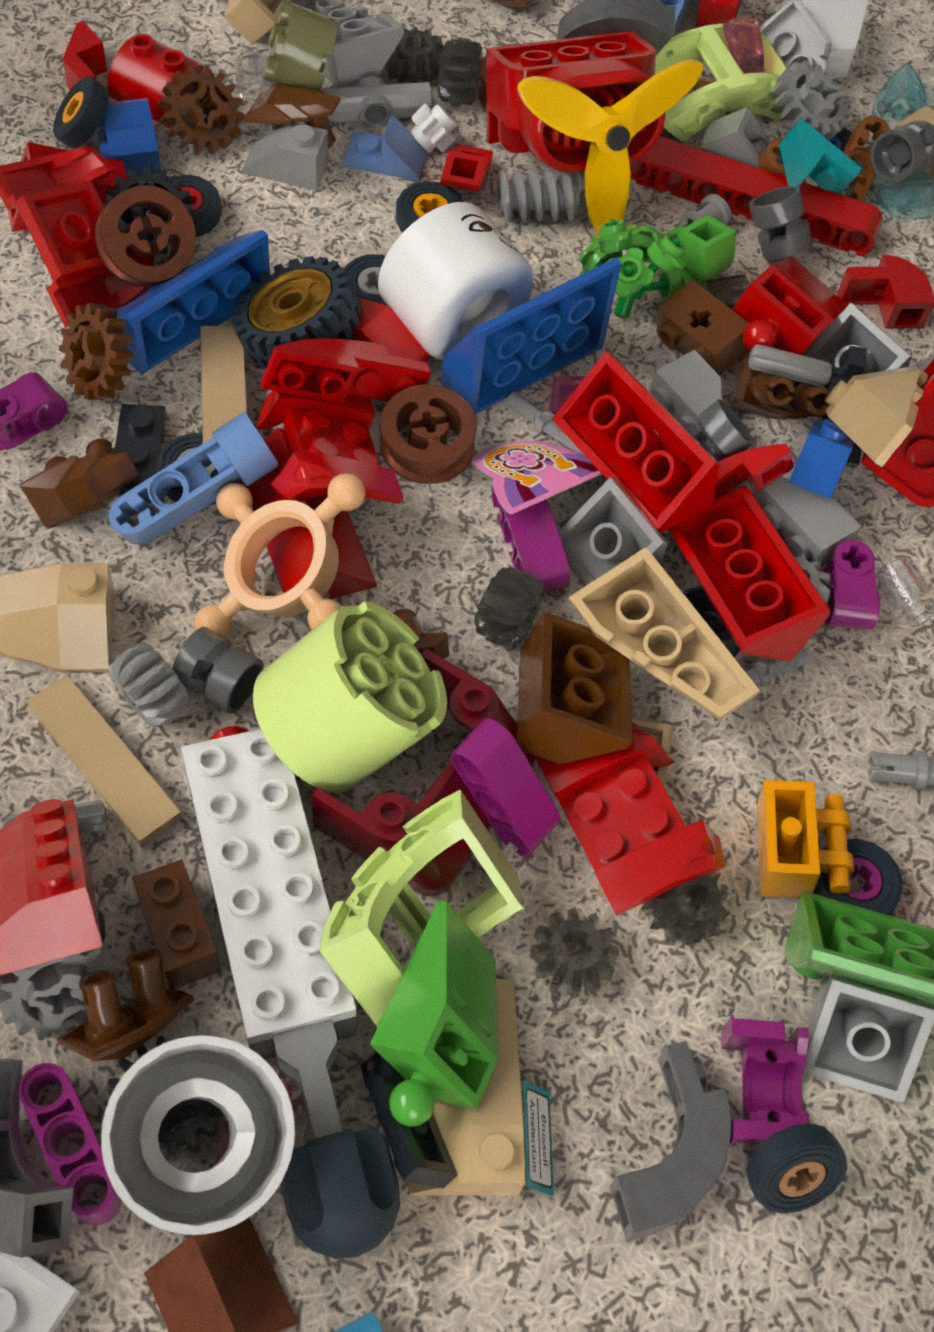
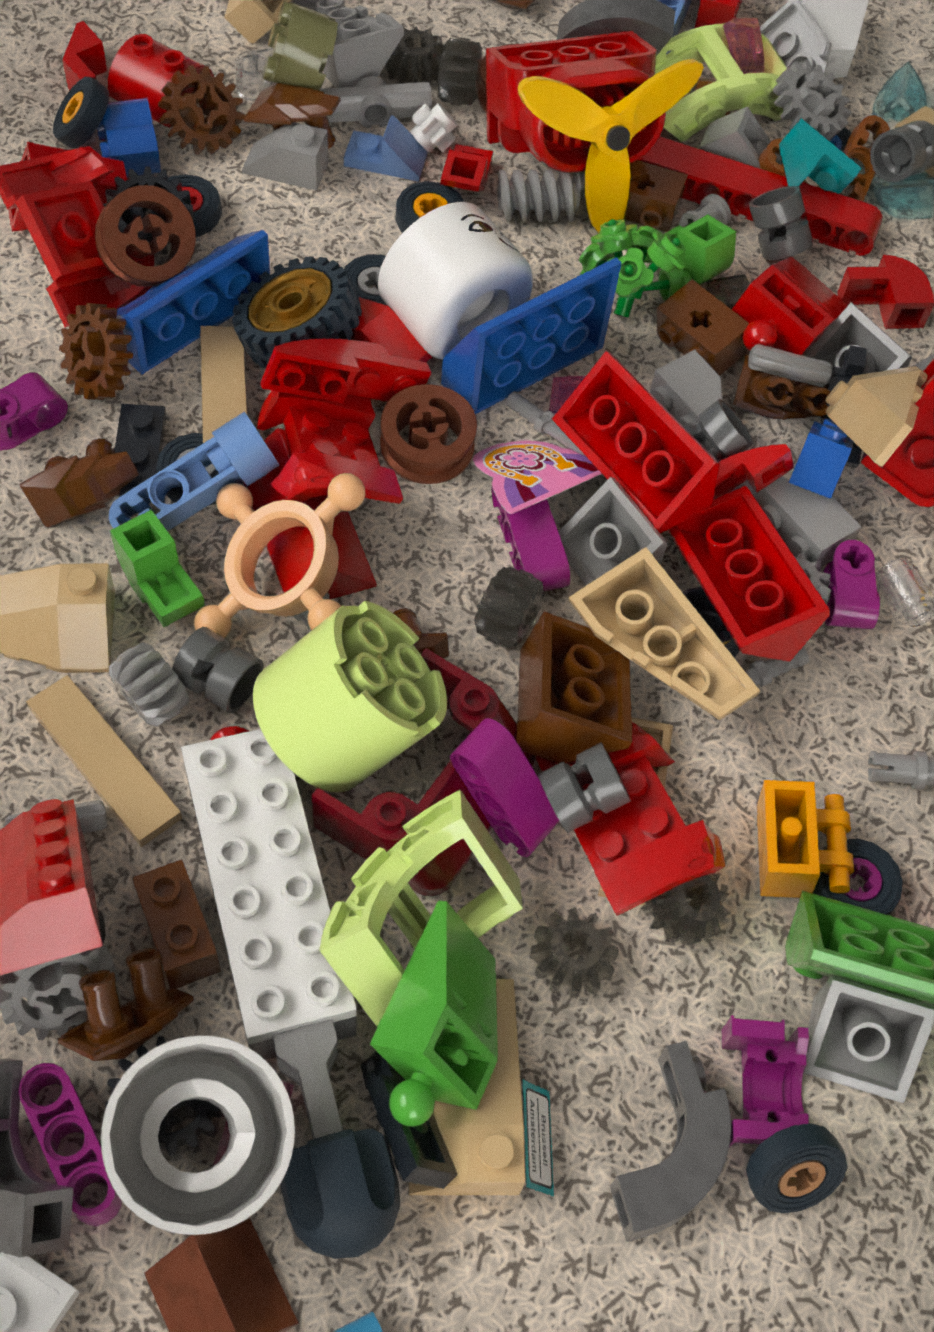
none -> bright green brick [110,510,205,627]
none -> dark grey wheel [538,742,631,833]
none -> reddish brown brick [623,160,688,232]

